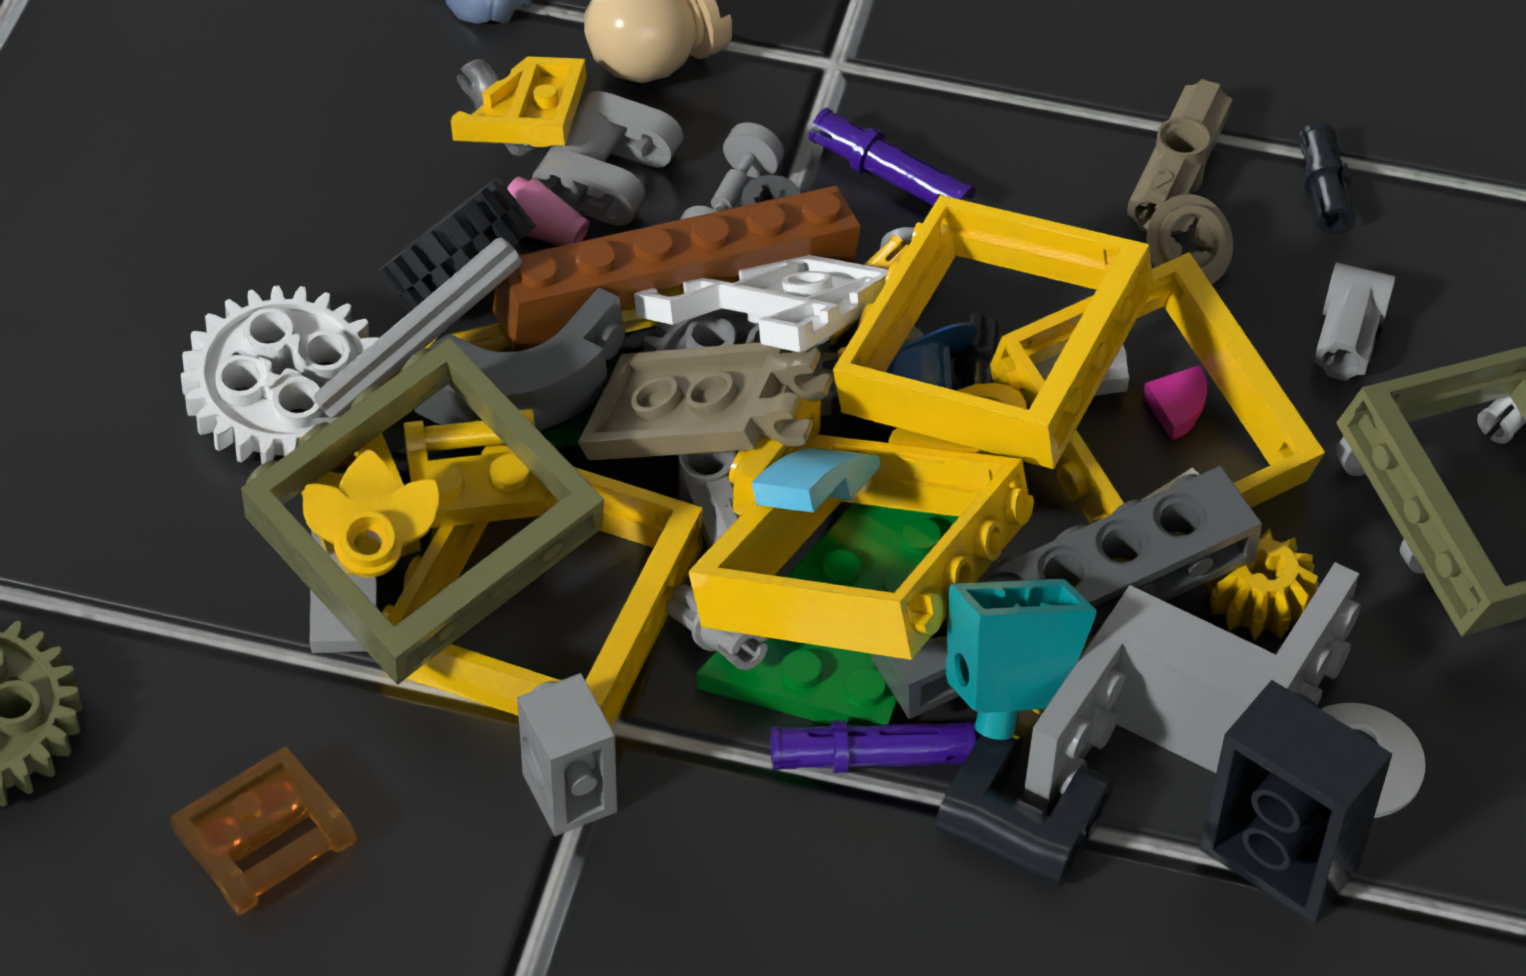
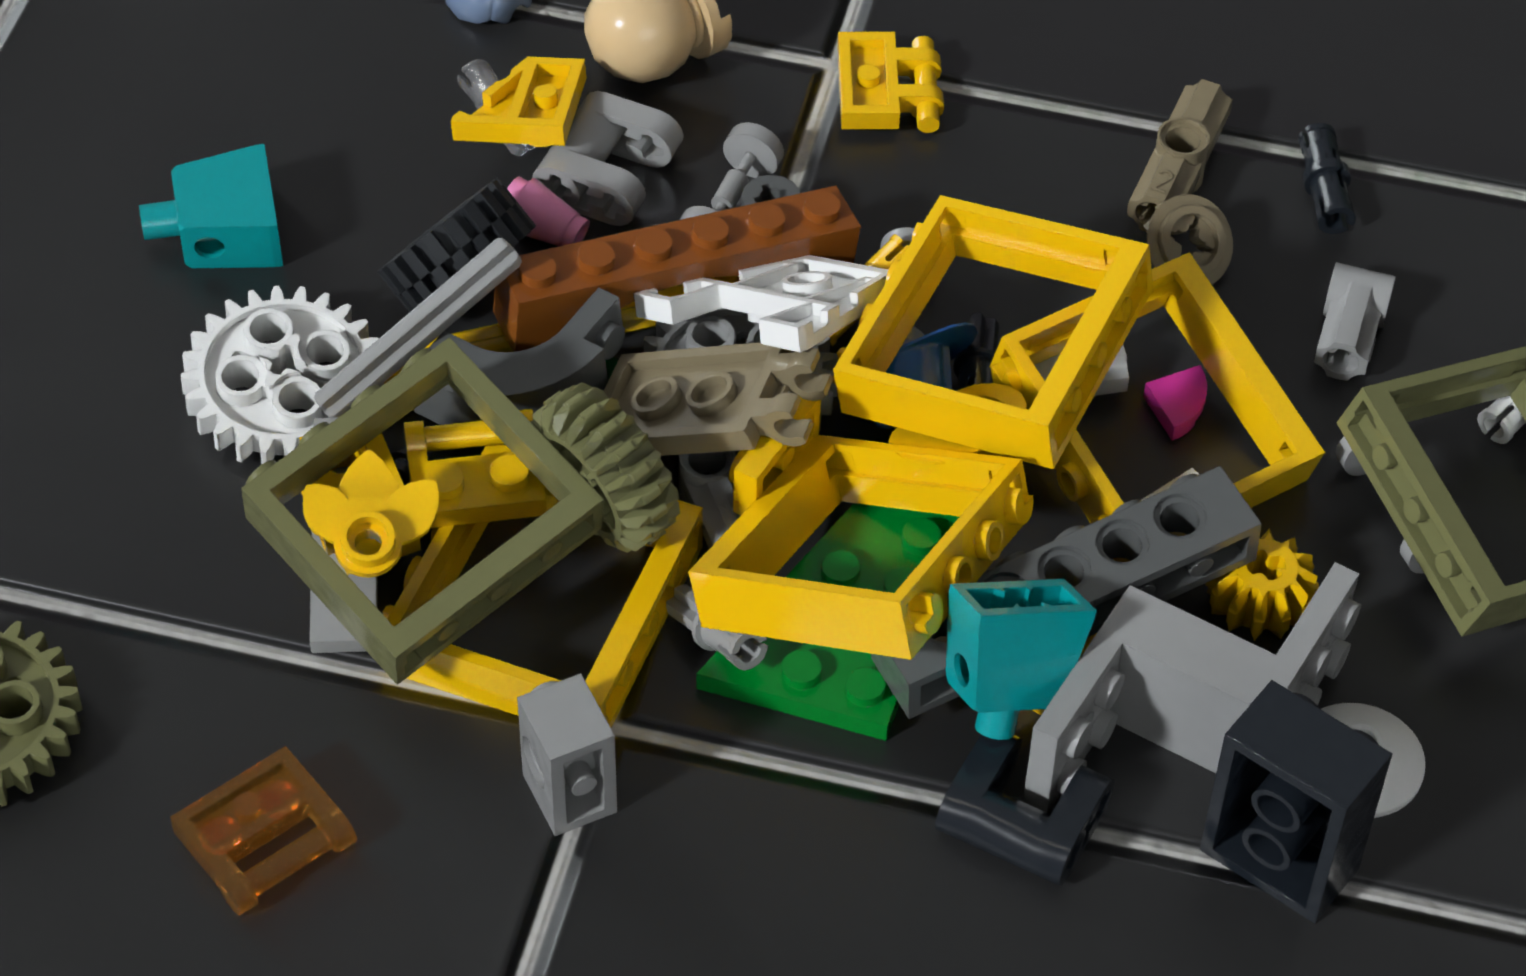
medium azure slope [751,448,881,513] -> none
dark purple pin [770,720,976,774] -> none
dark purple pin [809,108,976,206] -> none
none -> teal torso [139,144,283,268]
none -> olive gear [531,382,680,553]
none -> yellow plate [837,32,945,133]

